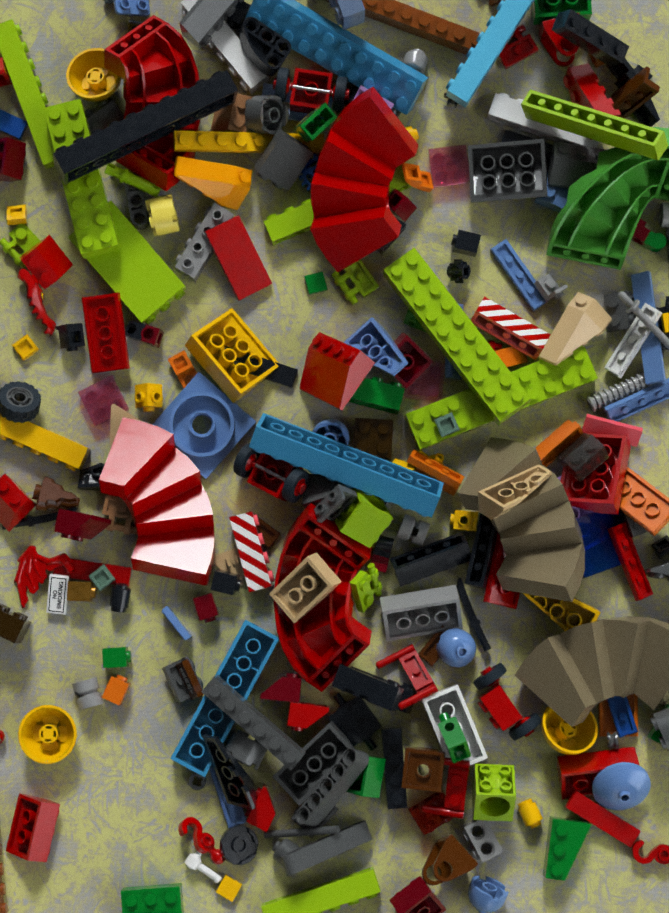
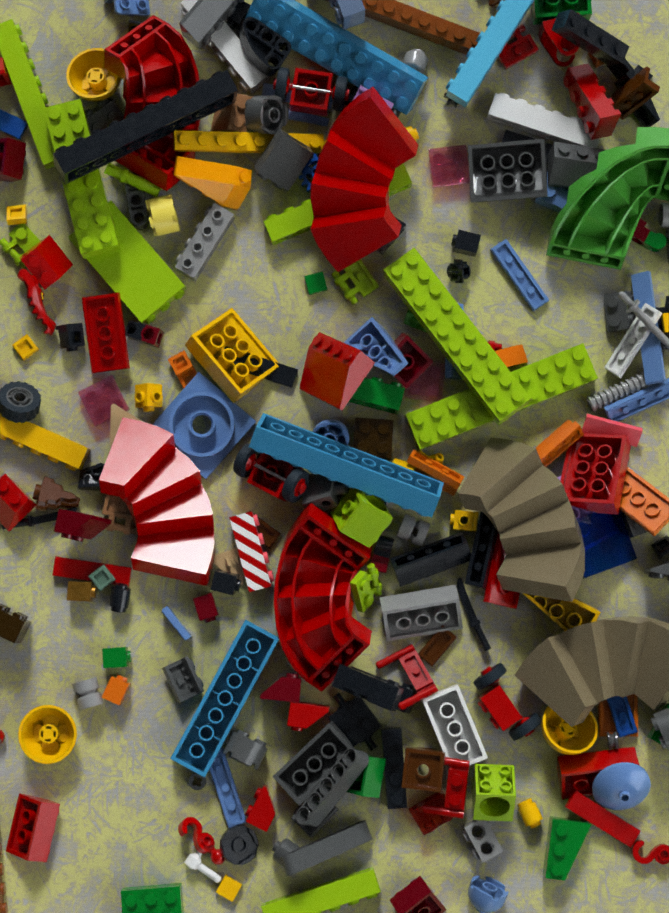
red animal [14,546,75,608] -> none
white tile [46,574,70,615] -> none
reddish brown tile [176,659,204,700] -> none
dark grey brick [201,675,306,770] -> none
black wedge [202,734,256,810] -> none
red tile [204,215,272,301] -> none
dark grey bar [264,825,339,839] -> none
tan slope [269,552,342,623] -> none
green torso [294,102,337,142] -> none
dark grey bracket [314,484,358,523] -> none
dark red brick [389,188,417,222] -> none
orange slope [402,163,434,192] -> none
reddish brown hose [422,834,478,886] -> none
sand green tile [434,412,460,438] -> none
medium blue cylinder [436,628,477,668] -> none
green torso [438,712,471,763] -> none
brick [471,297,551,360] -> none
tan wedge [478,464,552,520] -> none
lime brick [521,89,668,161] -> none
light grey bracket [534,273,568,302] -> none
tan wedge [539,292,612,366] -> none
clear smoke slope [555,433,609,482] -> none
red tile [607,522,653,601] -> none

